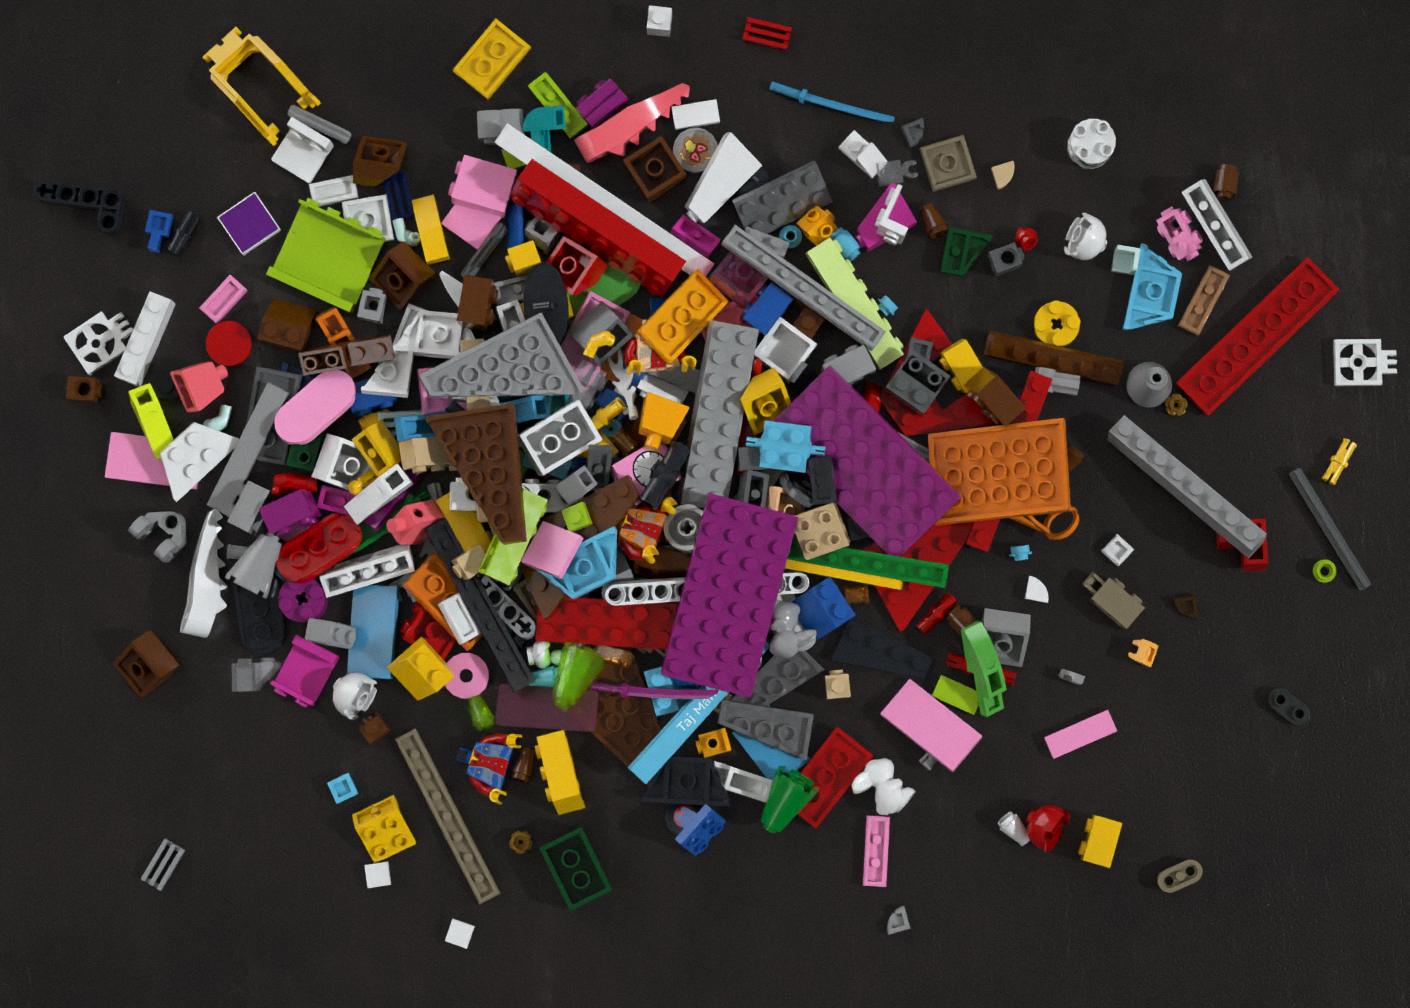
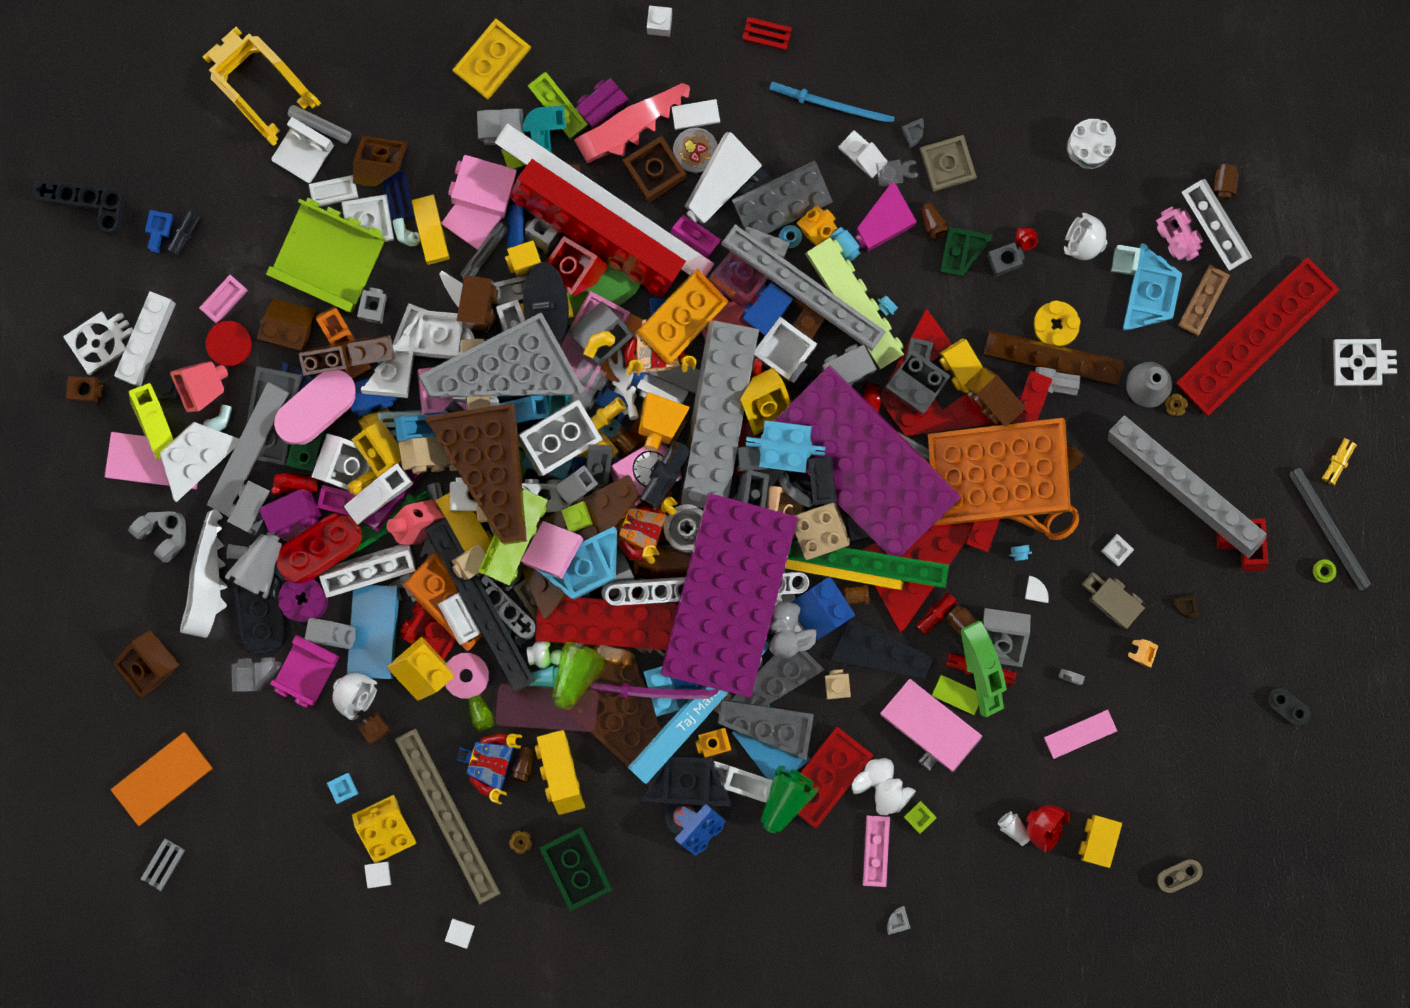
dark purple tile [217,192,281,256] -> none
reddish brown slope [369,241,436,311] -> none
white bracket [875,184,908,245] -> none
tan tile [991,161,1014,190] -> none
none -> orange tile [111,732,213,826]
none -> lime plate [904,801,937,834]

